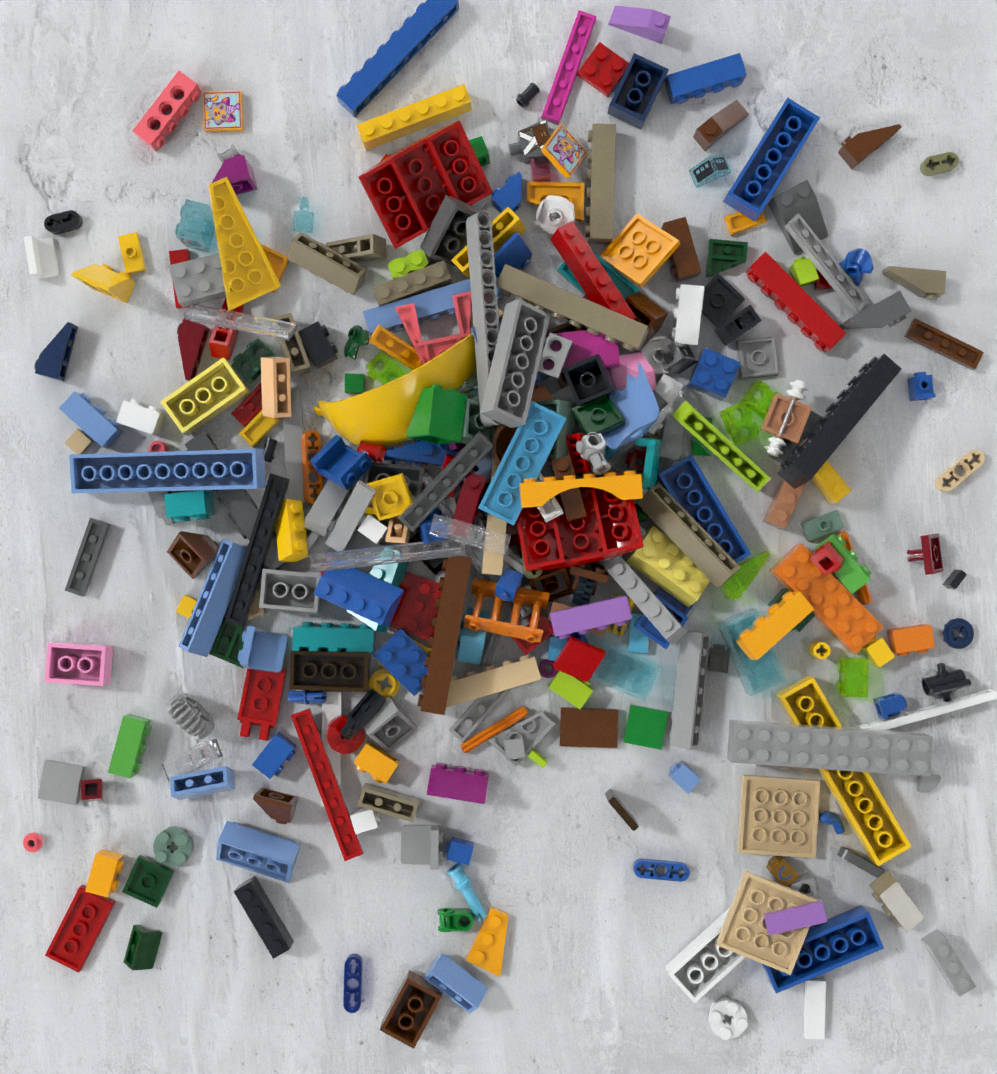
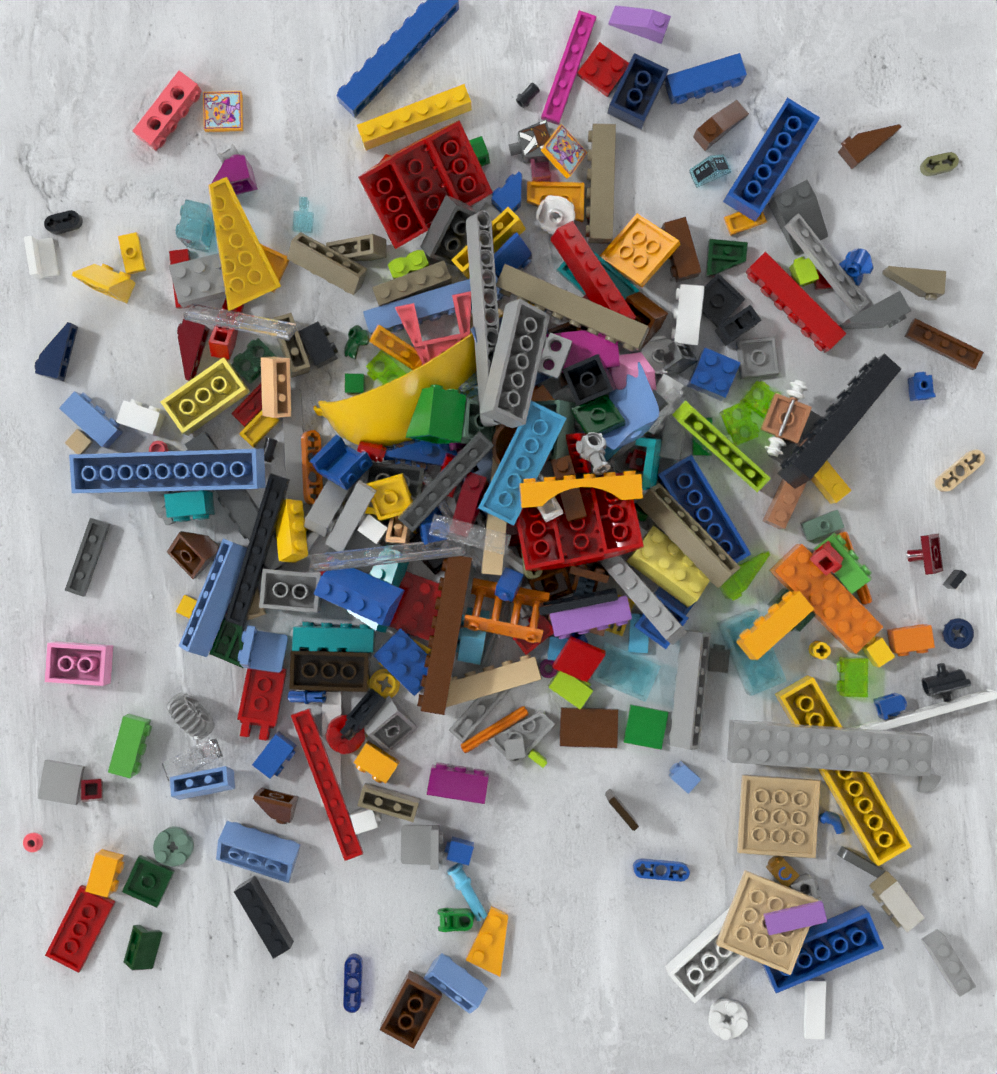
none -> black tile [539,588,618,615]

